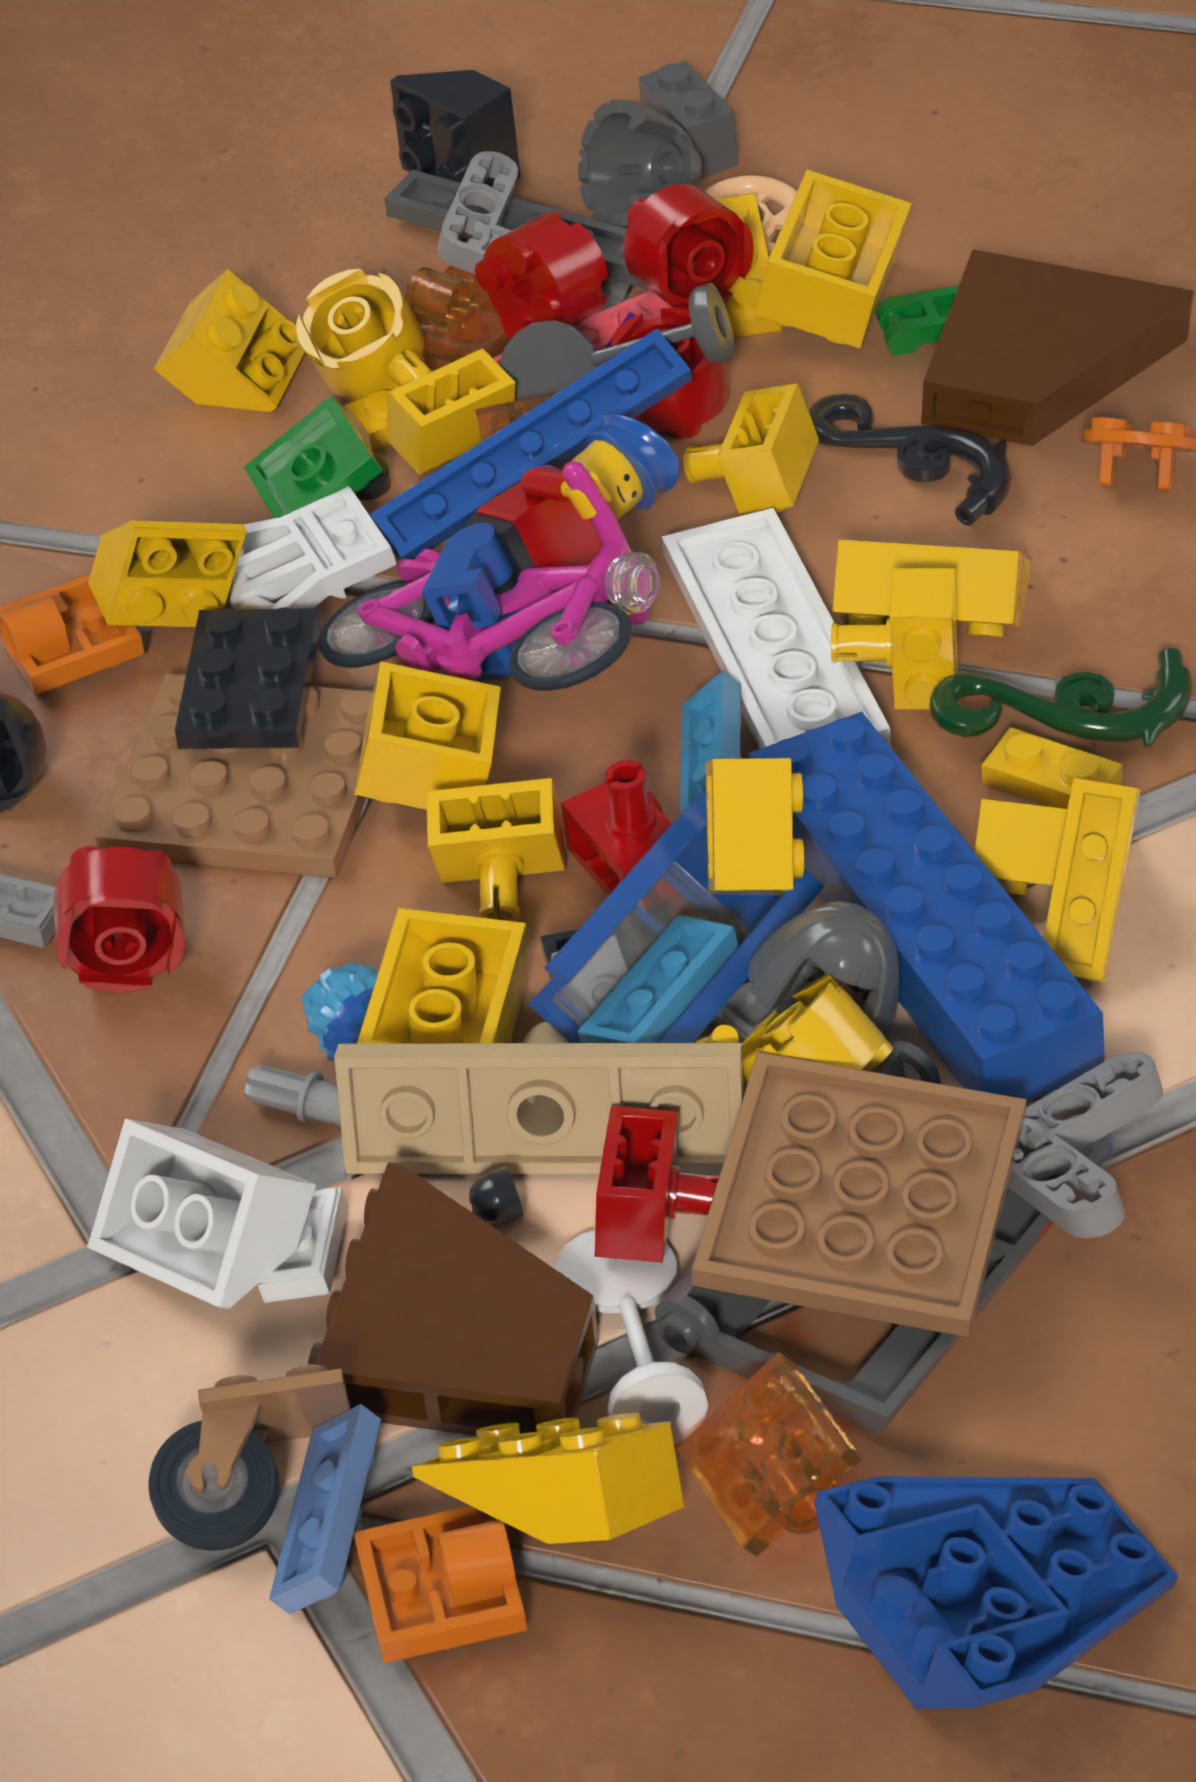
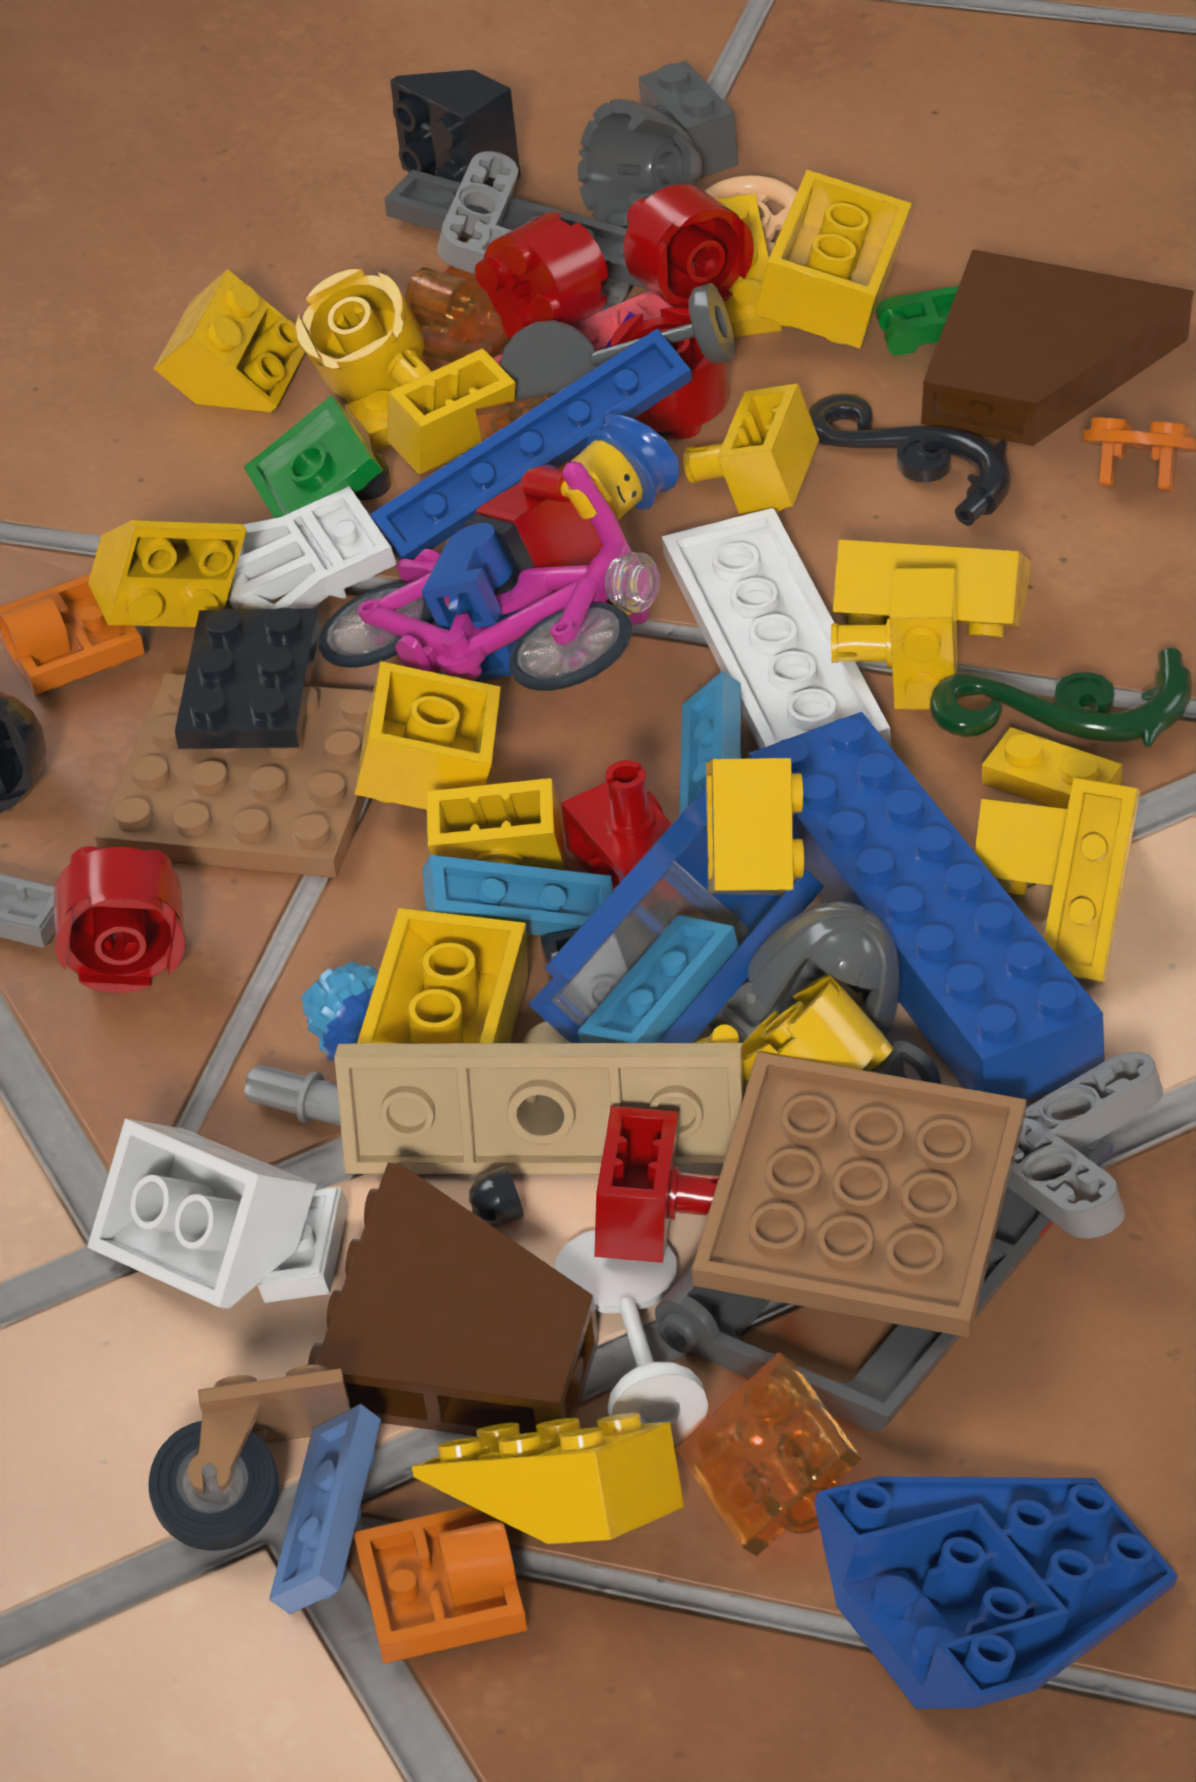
none -> dark azure plate [422,855,613,936]

